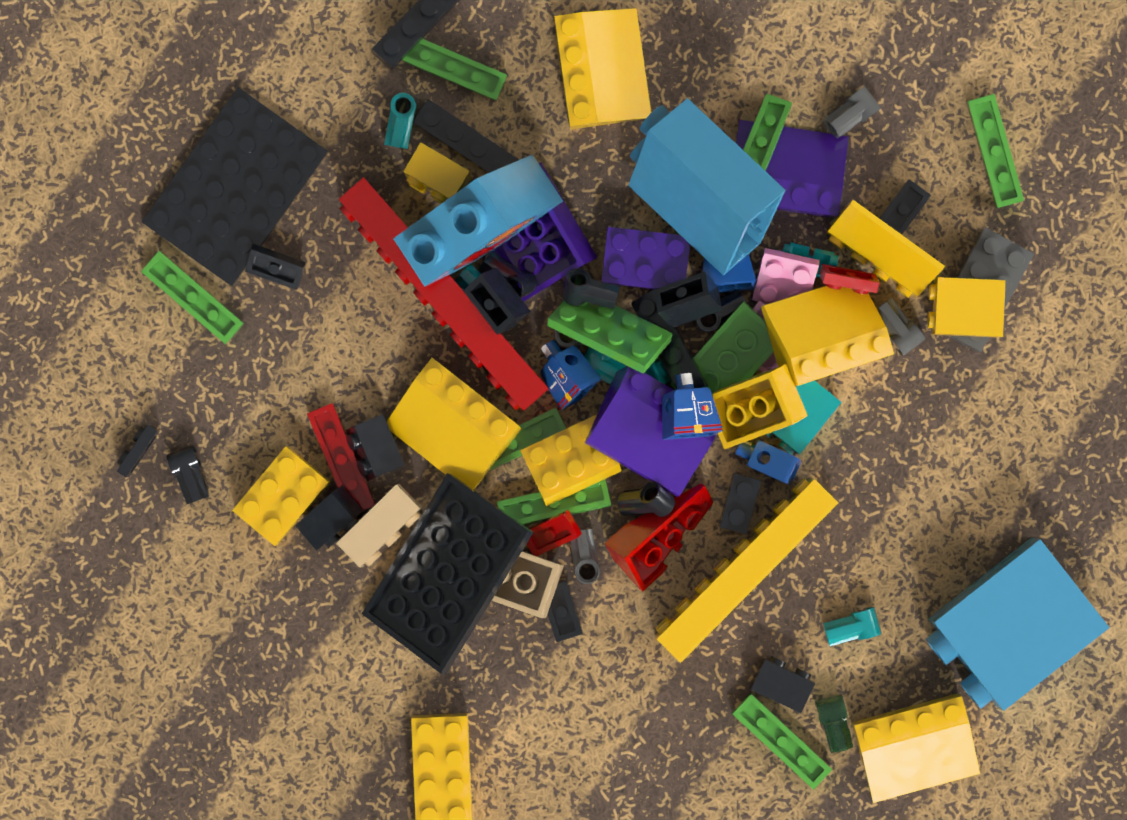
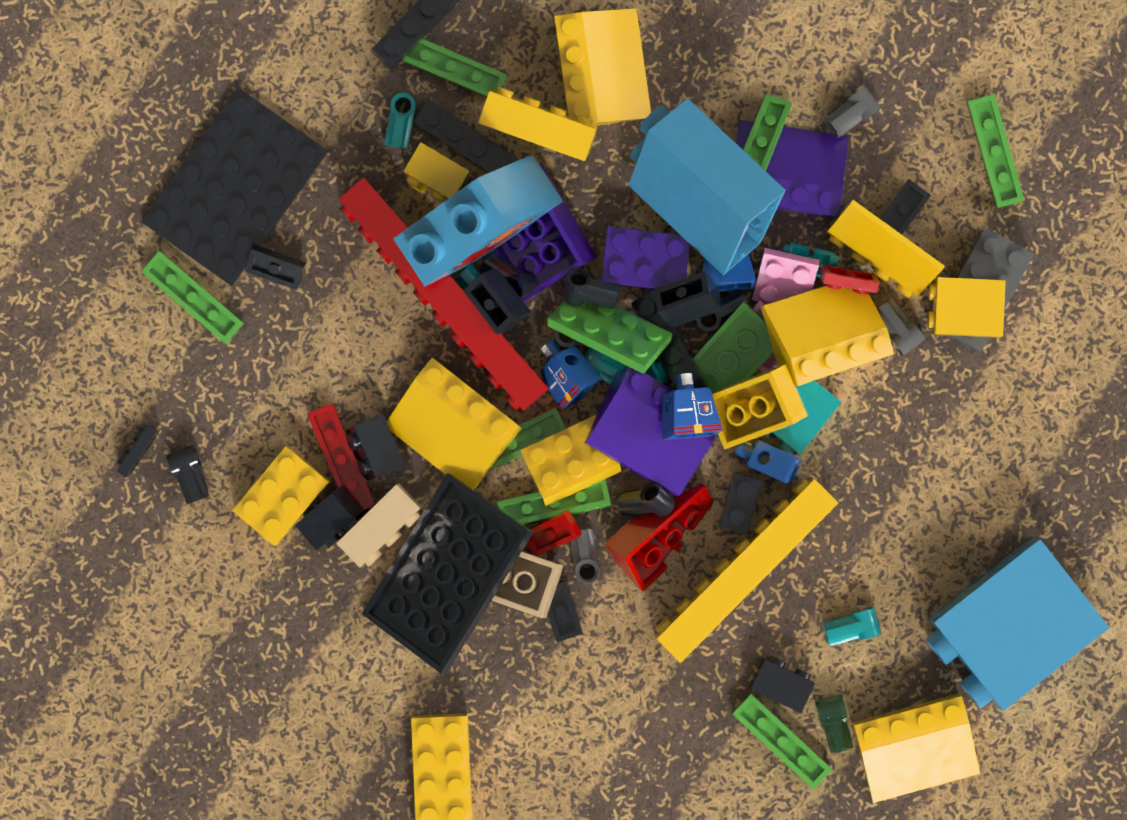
none -> yellow slope [478,87,598,161]

